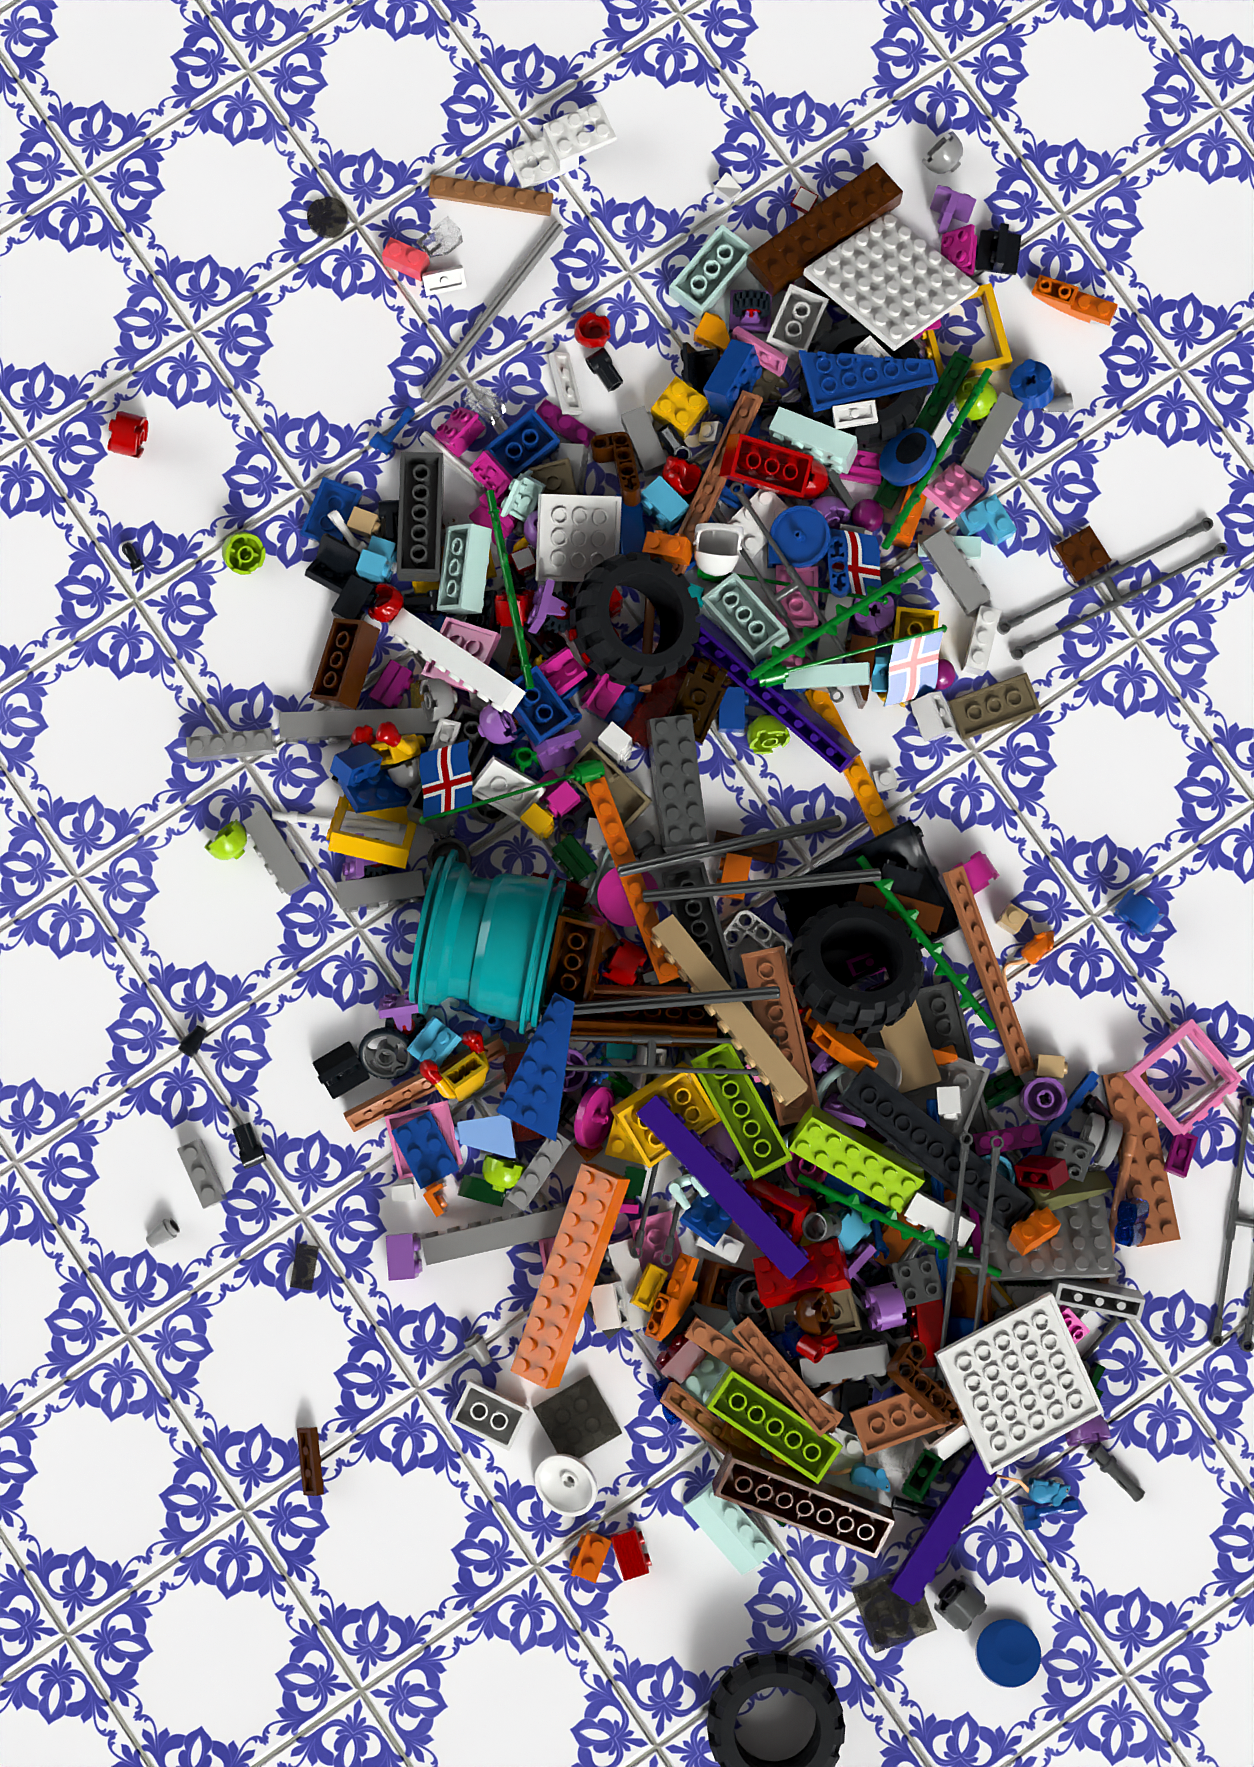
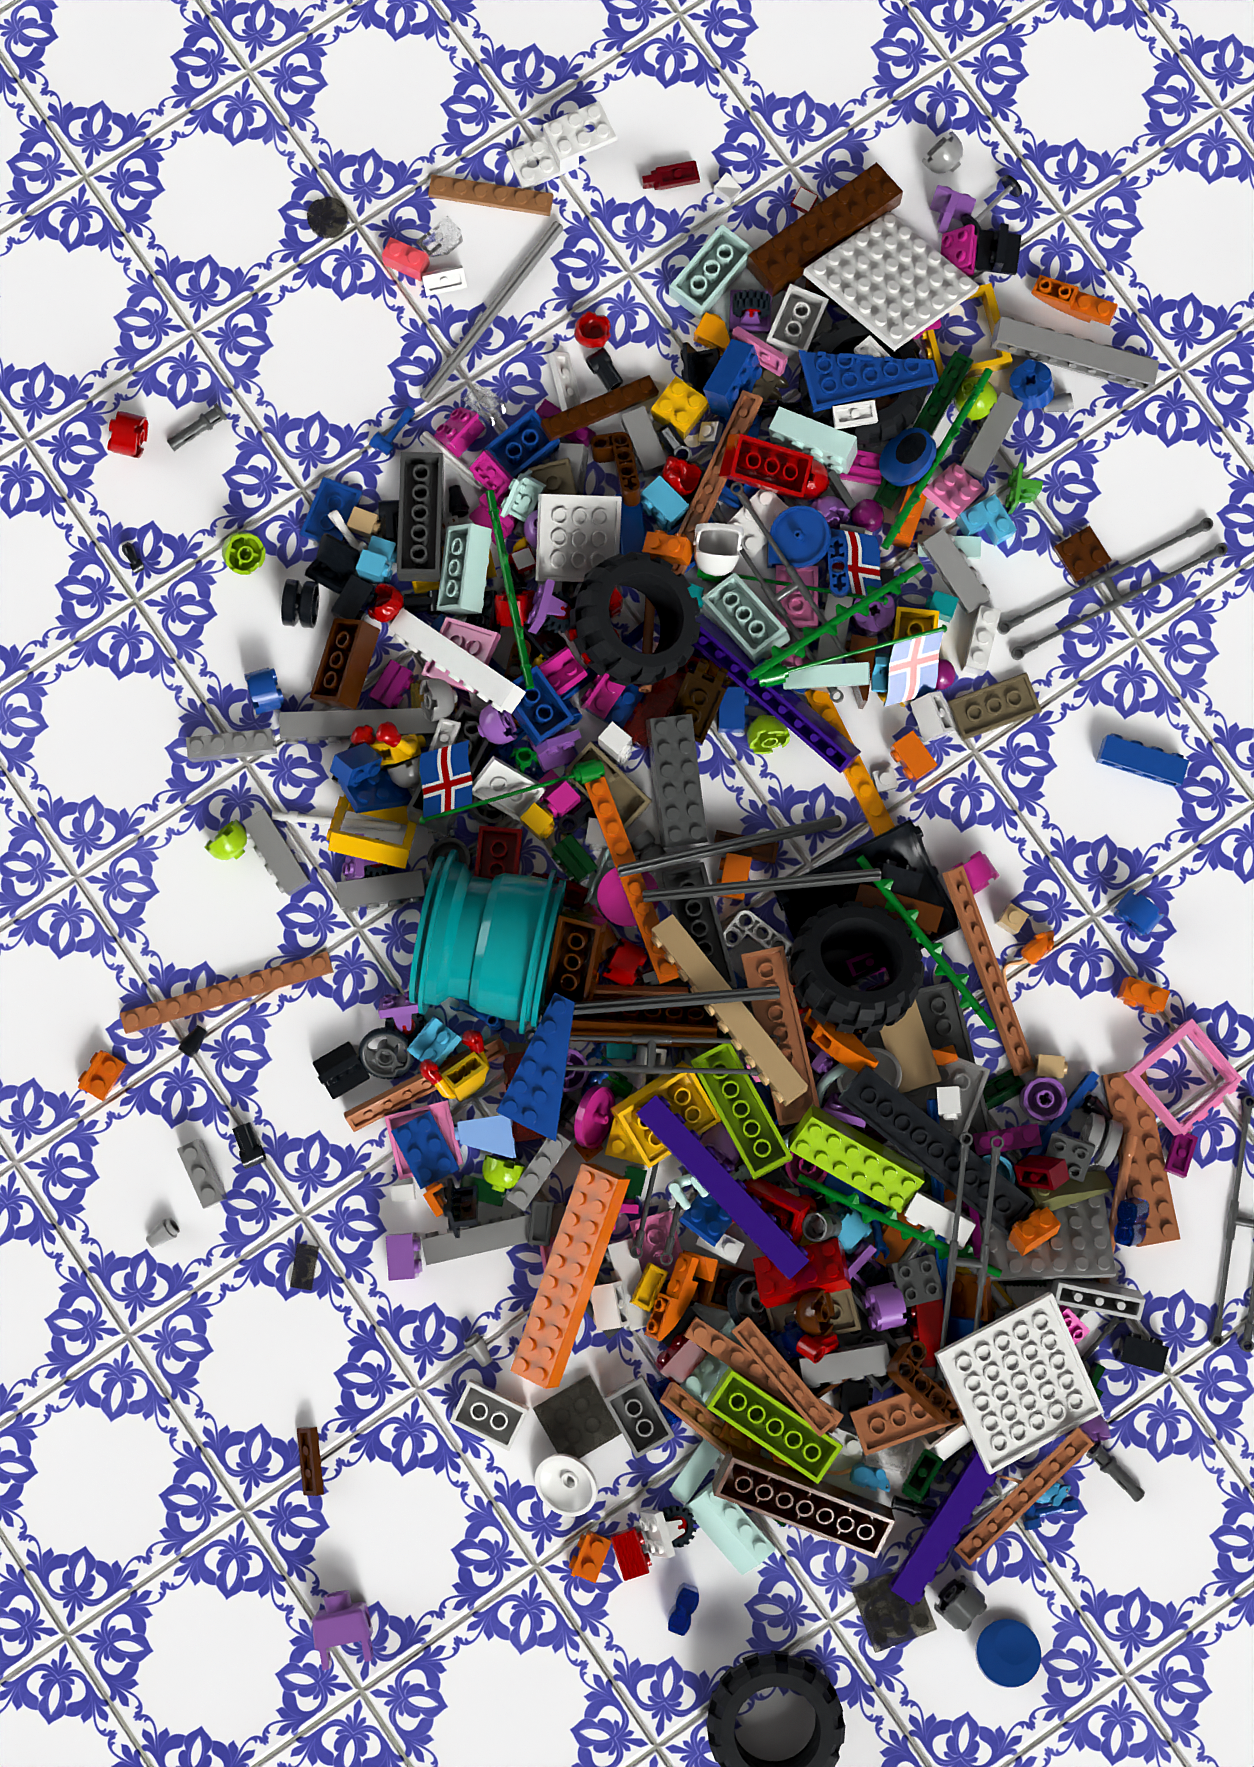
none -> orange bracket [78,1050,127,1101]
none -> nougat plate [120,952,334,1034]
none -> dark grey pin [166,403,227,452]
none -> blue brick [244,667,284,715]
none -> black wheel [281,579,320,629]
none -> medium lavender piece [312,1590,374,1670]
none -> black bracket [443,1178,479,1238]
none -> black cone [448,485,470,518]
none -> red brick [474,825,523,879]
none -> dark grey tile [528,1200,554,1246]
none -> reddish brown plate [540,375,659,442]
none -> light grey brick [603,1375,675,1459]
none -> white plate [639,1505,697,1558]
none -> dark red hinge [641,160,700,190]
none -> clear blue brick [667,1582,699,1636]
none -> light aqua tile [669,1416,725,1503]
none -> orange slope [683,1250,718,1282]
none -> orange brick [890,731,938,783]
none -> teal brick [924,590,959,623]
none -> nougat plate [954,1426,1095,1566]
none -> black axle [961,175,1022,236]
none -> light grey brick [990,316,1159,392]
none -> bright green bracket [1005,462,1043,514]
none -> blue brick [1096,733,1190,788]
none -> black brick [1115,1331,1169,1373]
none -> orange brick [1117,976,1170,1015]

